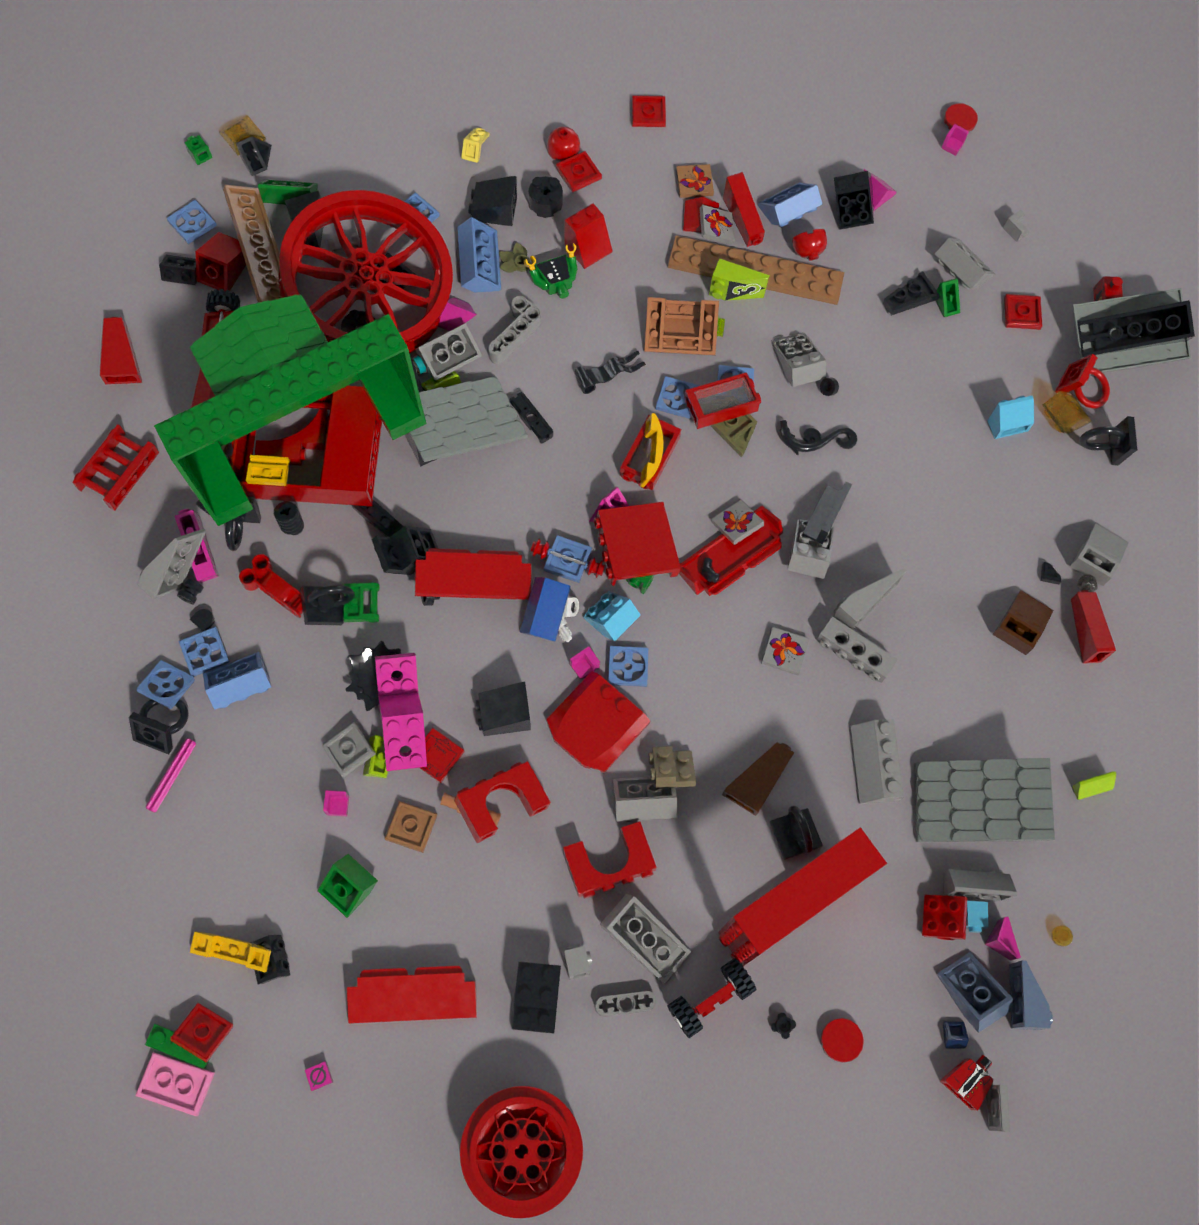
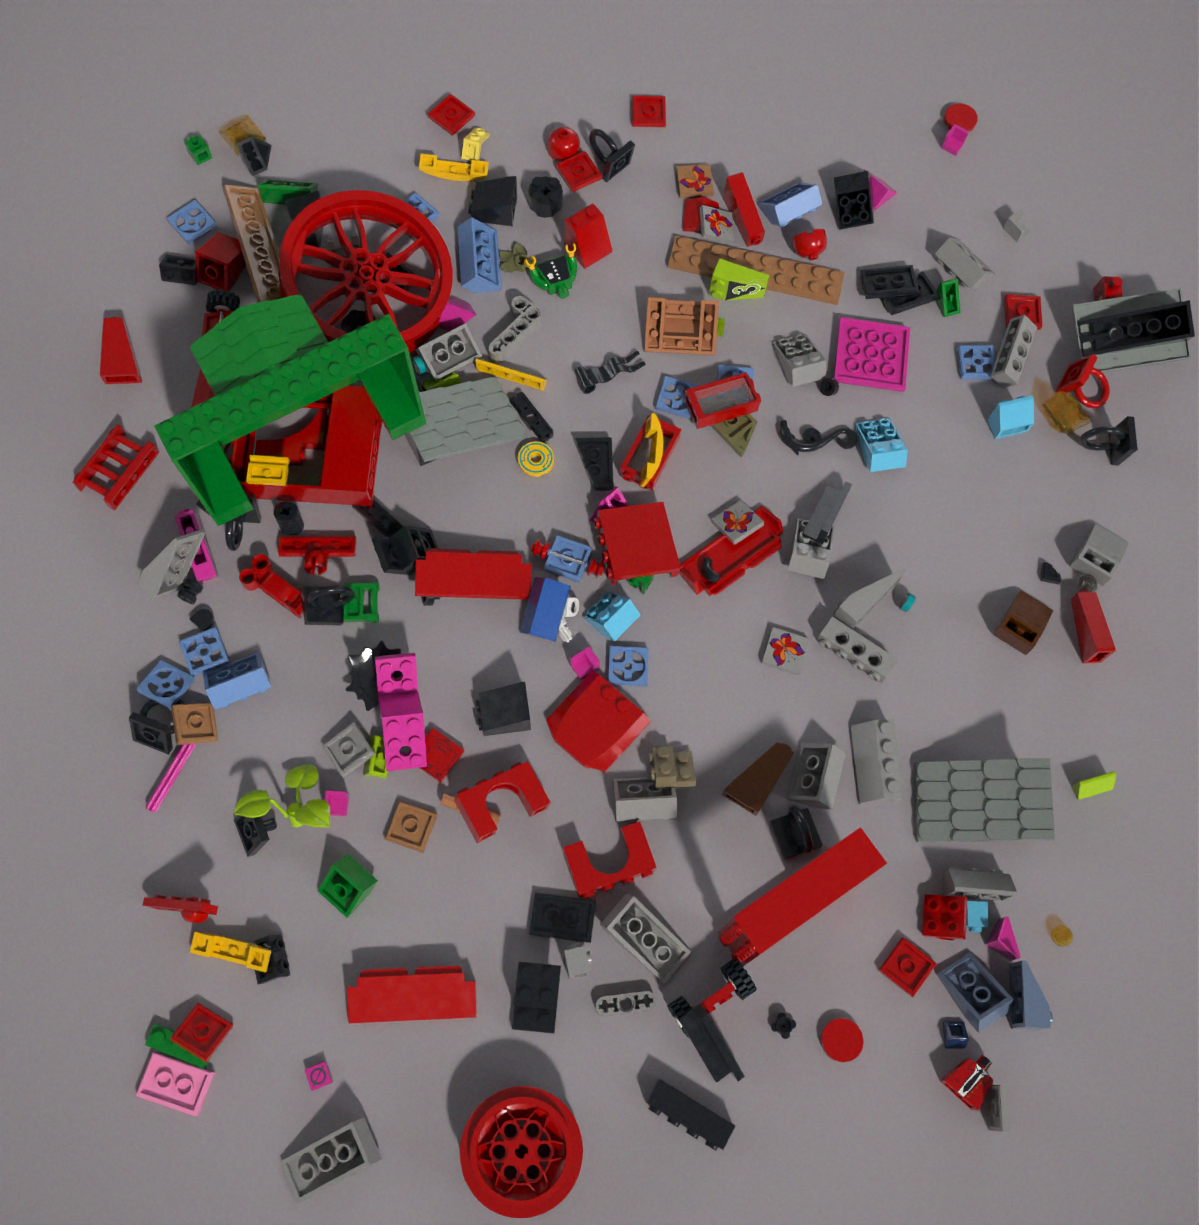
none -> red plate [142,894,218,924]
none -> medium nougat tile [171,703,218,745]
none -> lime plant [234,764,330,827]
none -> black tile [234,815,277,857]
none -> red plate [278,537,357,575]
none -> light grey slope [281,1117,382,1204]
none -> yellow slope [419,153,489,181]
none -> red plate [428,94,475,136]
none -> yellow slope [475,359,547,391]
none -> yellow tile [518,441,554,477]
none -> black tile [529,893,596,943]
none -> black wing [575,437,614,491]
none -> black tile [589,129,635,183]
none -> black brick [646,1079,735,1151]
none -> black panel [679,1004,745,1082]
none -> light grey slope [787,743,846,809]
none -> dark pink plate [833,317,910,392]
none -> medium azure slope [855,418,908,472]
none -> black tile [860,265,919,299]
none -> red tile [878,937,937,997]
none -> teal tile [899,593,916,612]
none -> medium blue piece [957,345,996,380]
none -> light grey brick [991,315,1037,388]

